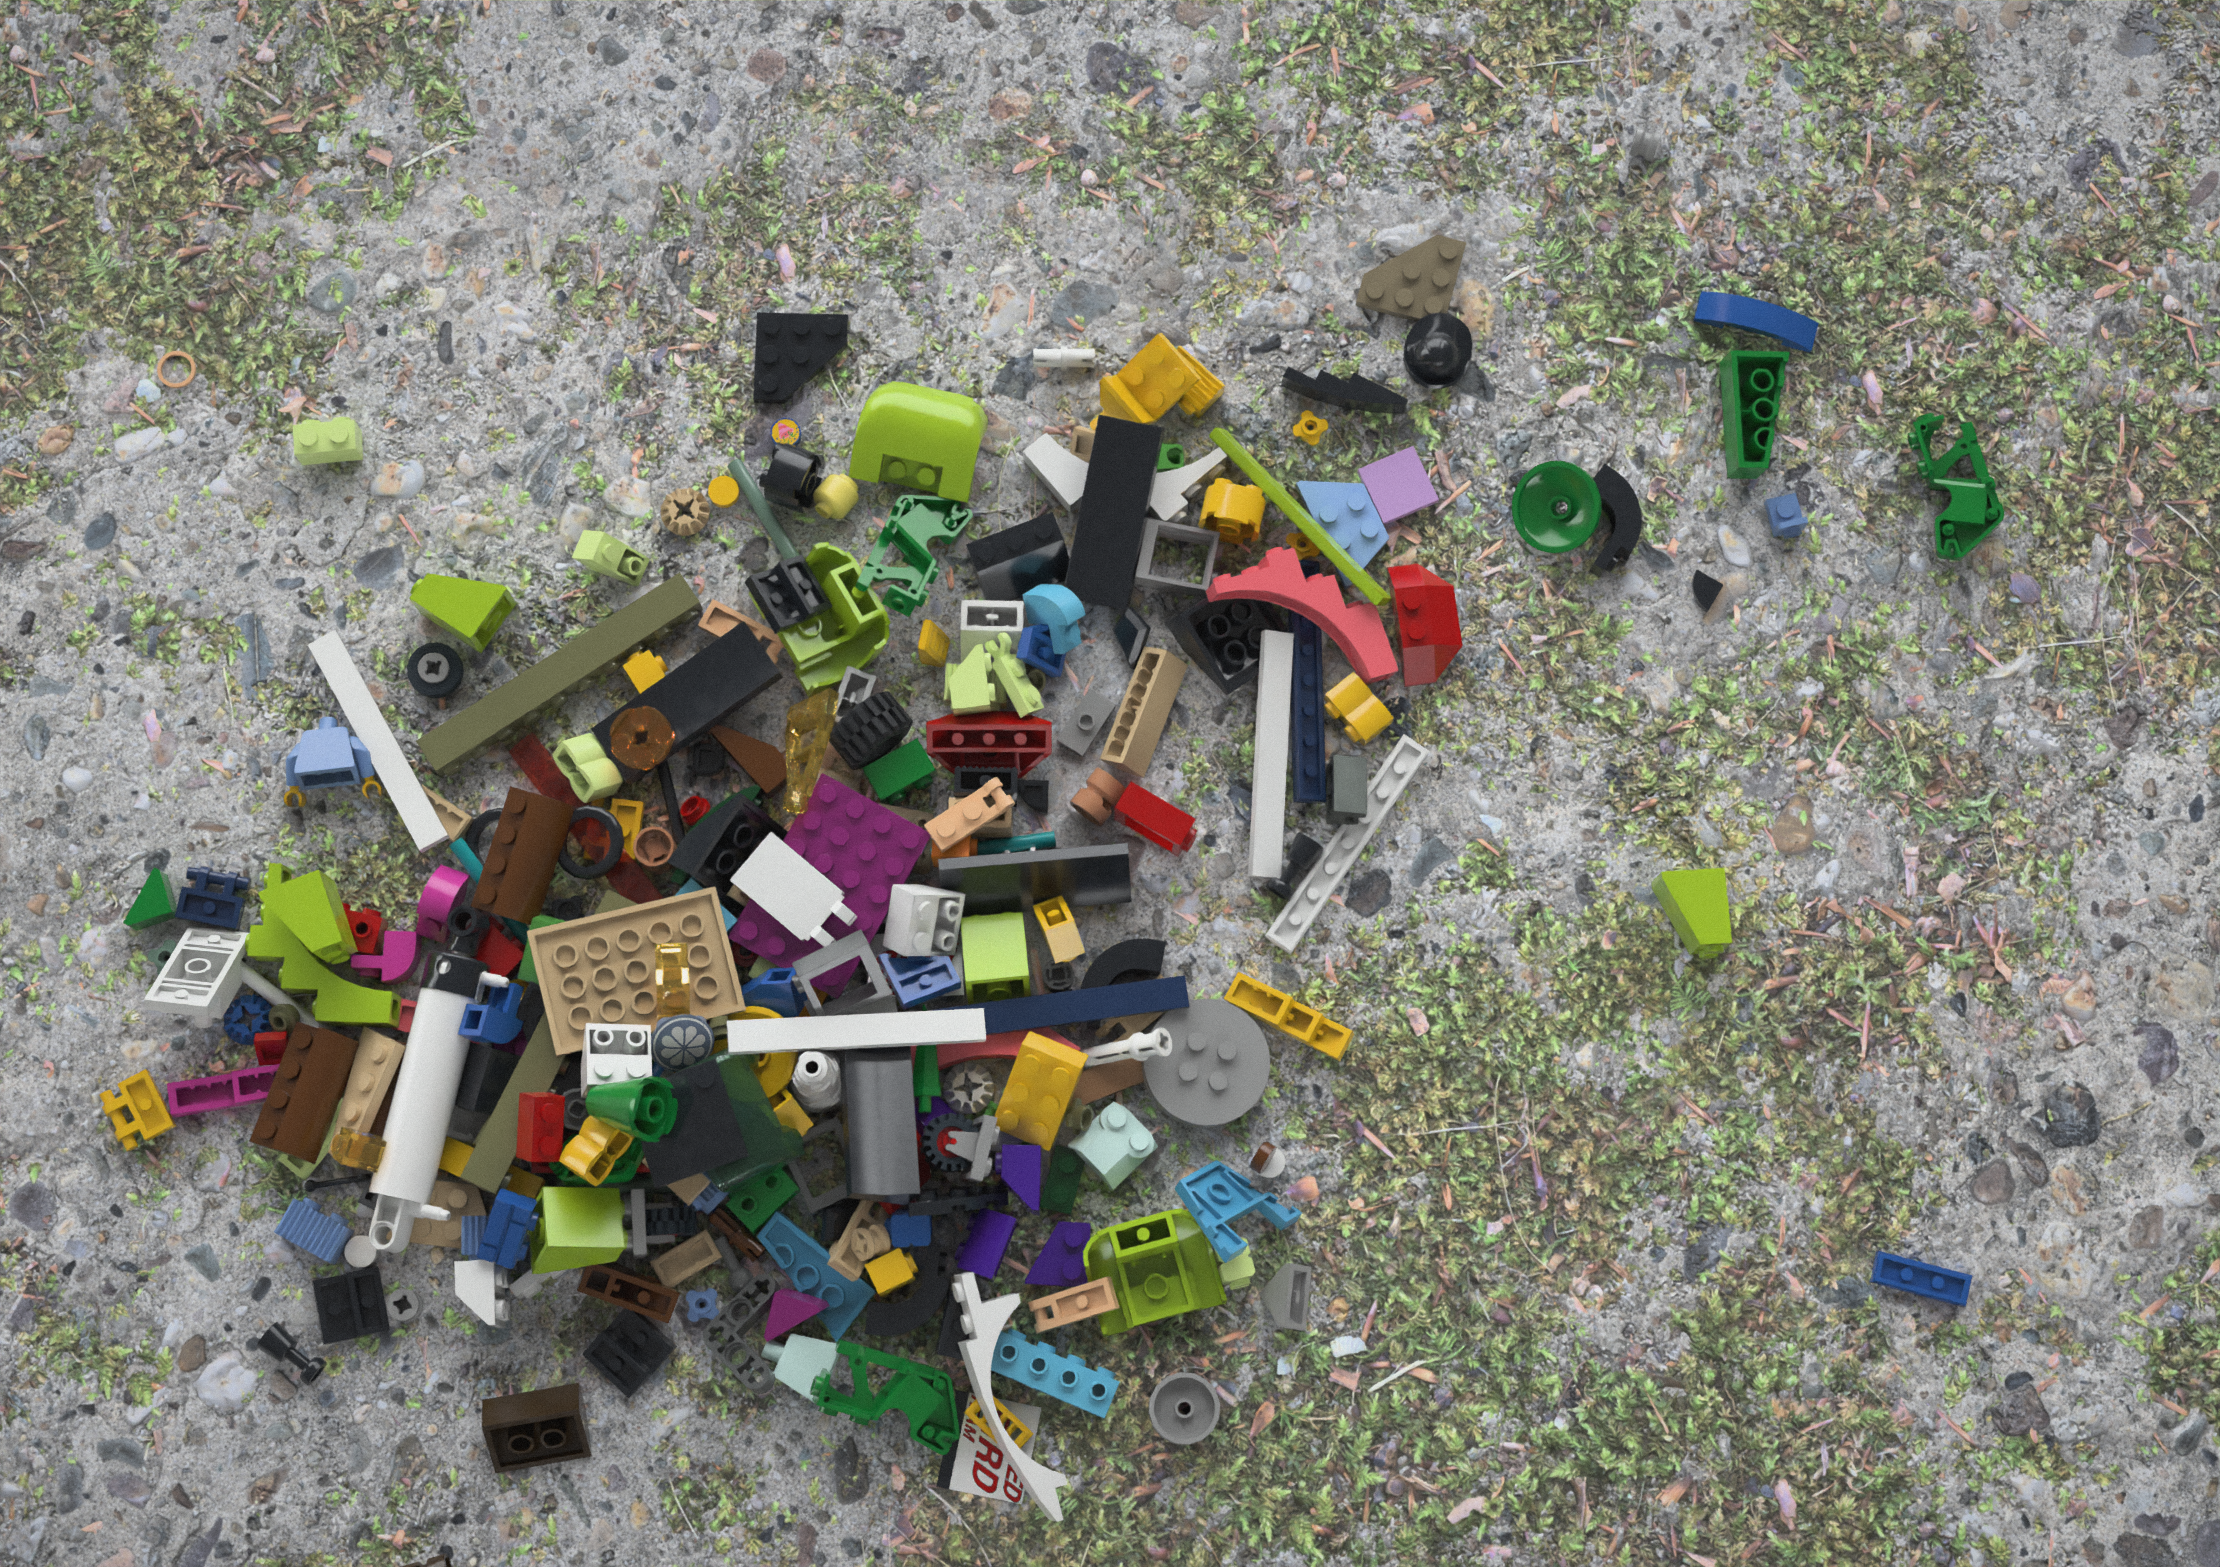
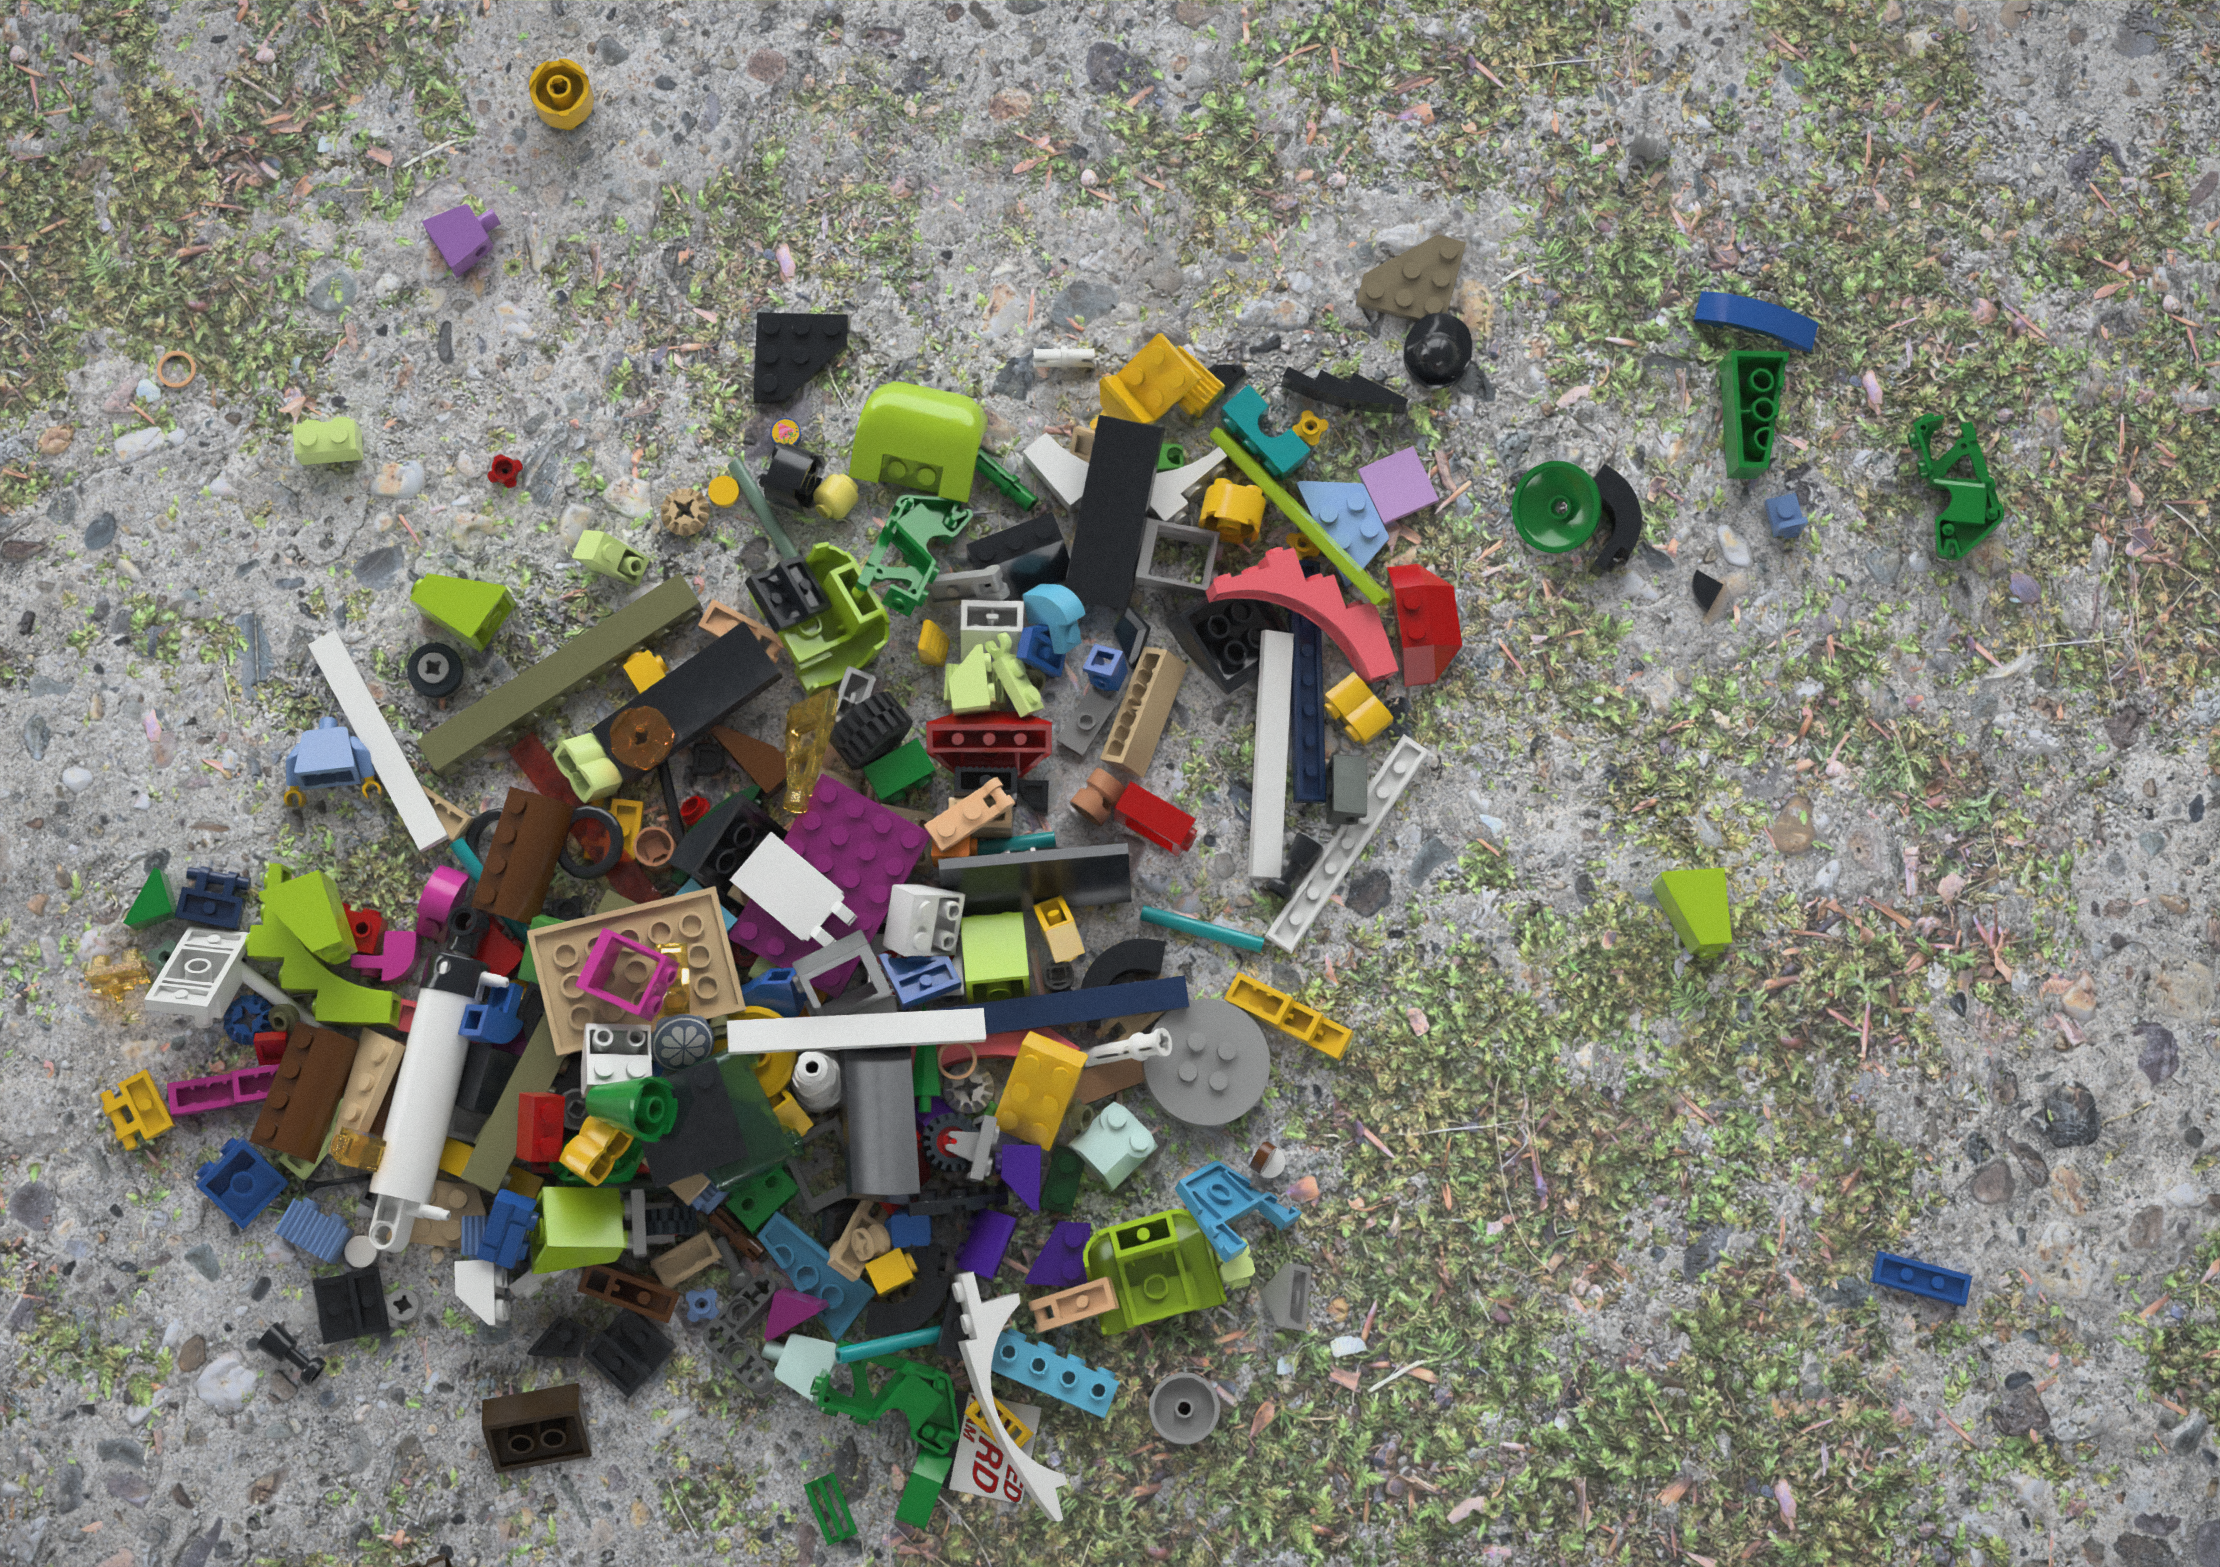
none -> clear yellow hips [84,949,151,1002]
none -> blue plate [196,1136,289,1229]
none -> medium lavender torso [422,204,501,278]
none -> red plate [487,454,523,488]
none -> black piece [527,1315,589,1358]
none -> yellow brick [529,58,594,130]
none -> dark pink window [575,927,680,1022]
none -> green tile [804,1472,859,1546]
none -> teal piece [835,1325,941,1364]
none -> green slope [894,1447,953,1531]
none -> light grey plate [924,565,1010,608]
none -> light nougat piece [937,1043,977,1080]
none -> green pin [975,448,1039,513]
none -> blue brick [1082,643,1128,691]
none -> teal piece [1140,905,1265,953]
none -> black tile [1207,364,1247,395]
none -> teal arch [1221,384,1311,482]

